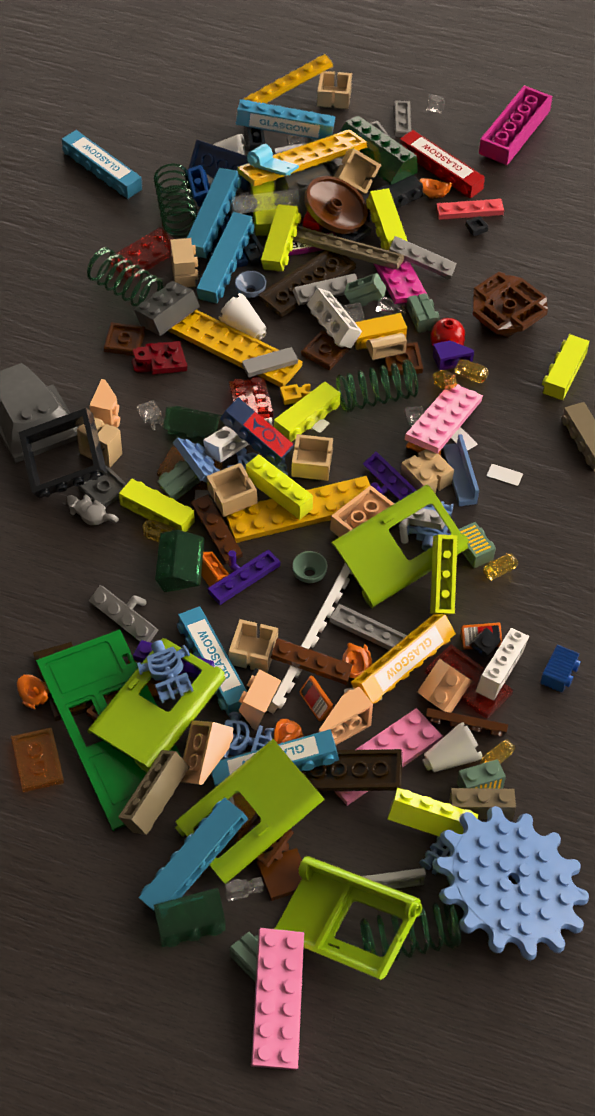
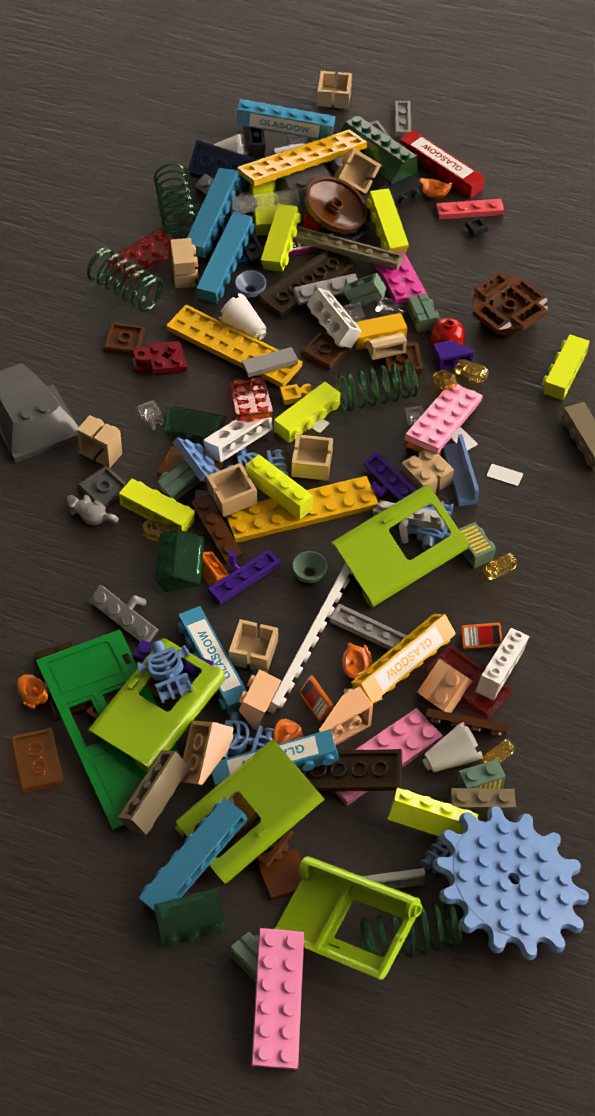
black window [19,408,107,498] -> none
dark azure brick [62,130,142,199] -> none
light nougat slope [89,379,120,427] -> none
dark grey brick [134,281,200,336] -> none
blue brick [187,165,210,206] -> none
dark blue brick [220,397,294,467] -> none
clear plate [225,877,263,901] -> none
yellow plate [244,54,333,103] -> none
medium azure door [247,144,299,176] -> none
reddish brown plate [270,638,353,685] -> none
light nougat slope [330,485,394,537] -> none
light grey plate [389,236,457,280] -> none
clear plate [427,94,445,114] -> none
neon yellow brick [430,534,457,615] -> none
black brick [469,627,501,658] -> none
dark pink brick [479,85,552,165] -> none
blue brick [540,645,581,692] -> none

